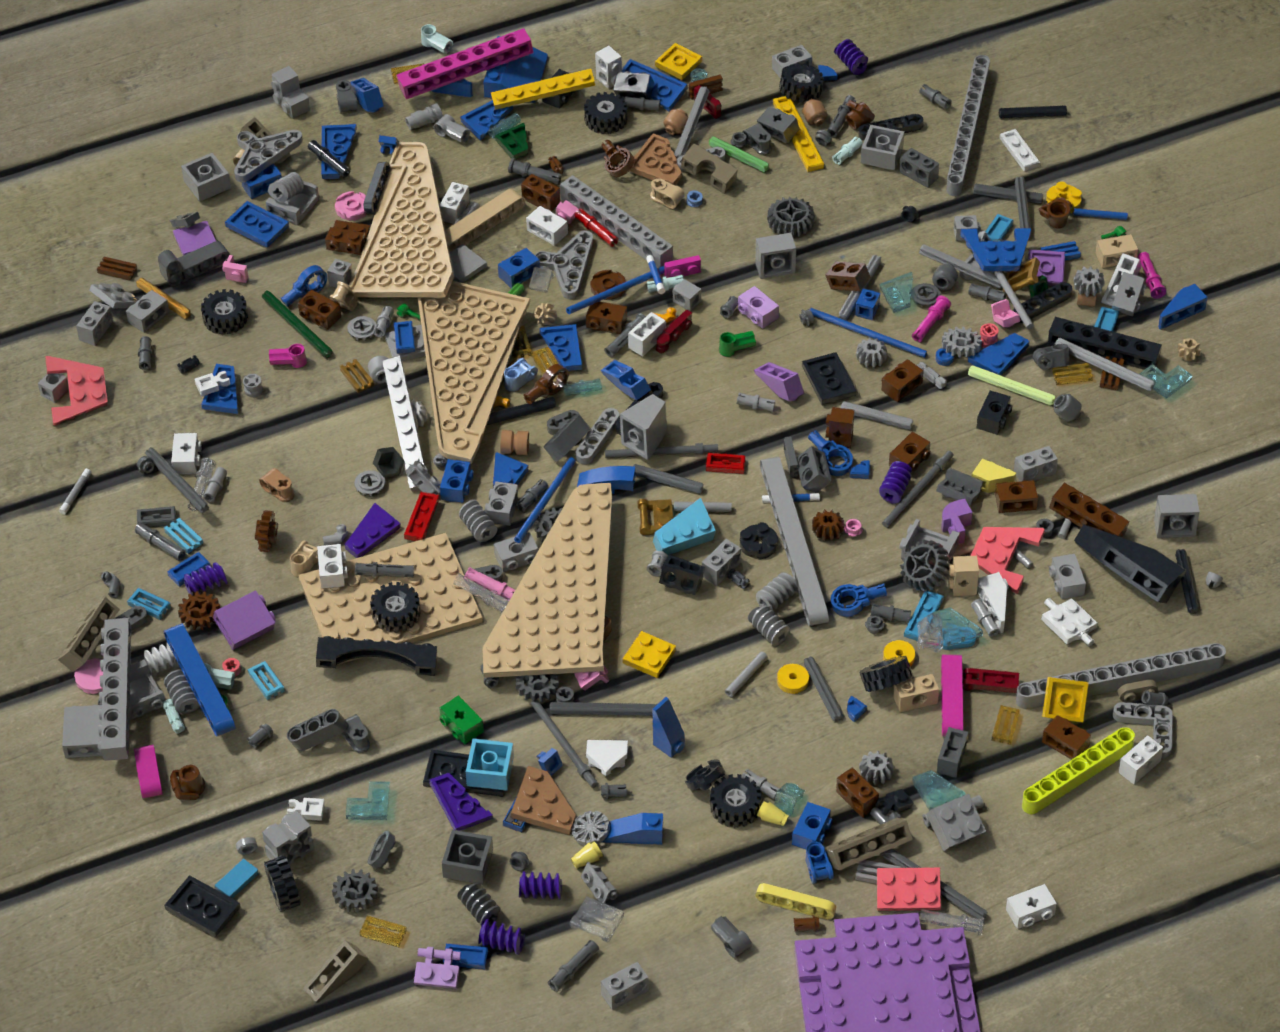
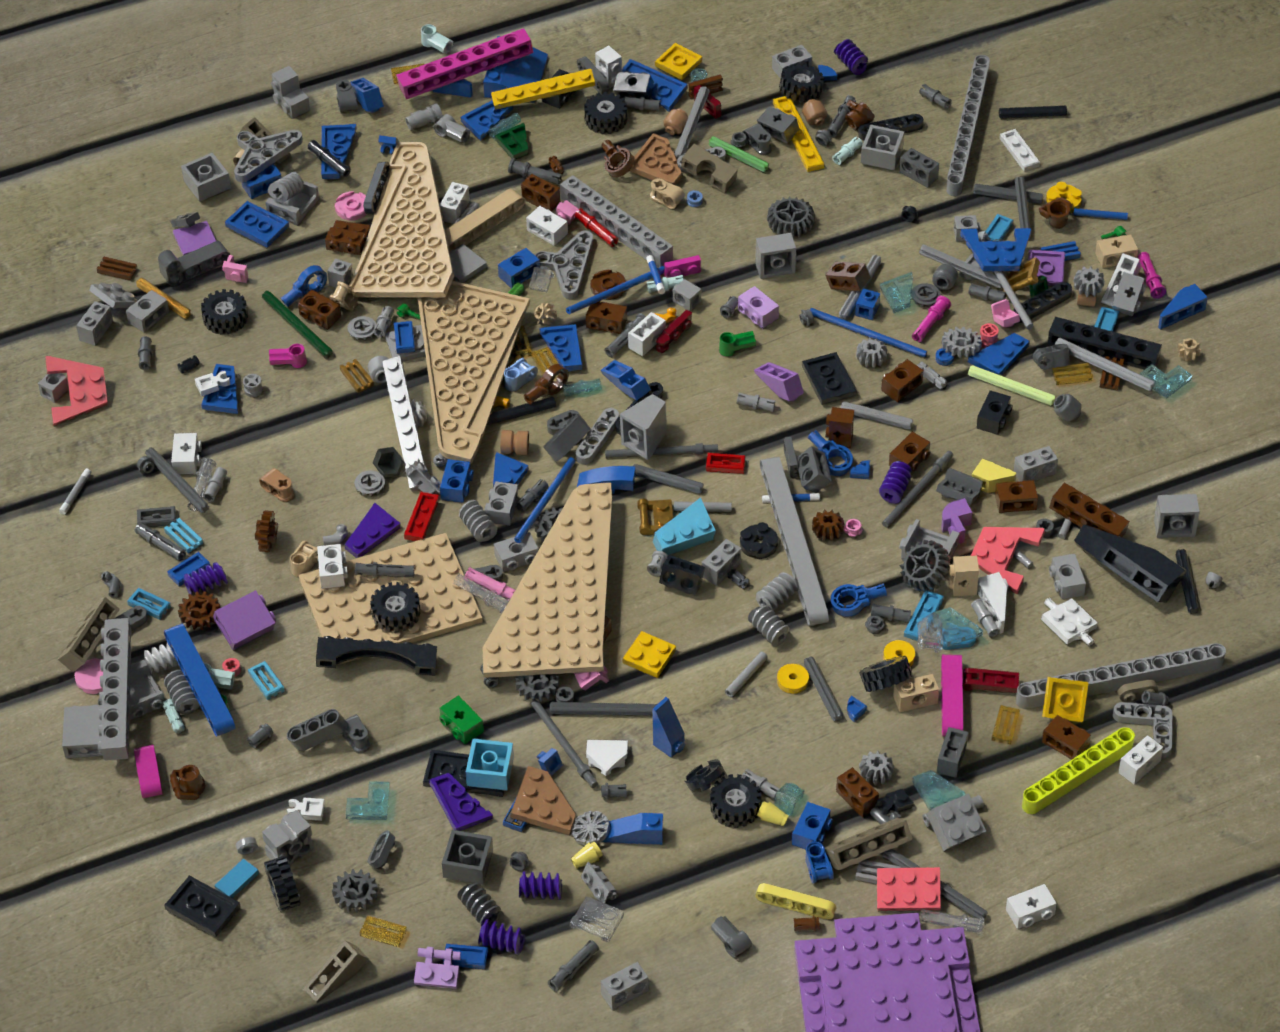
none -> dark grey beam [577,56,609,94]

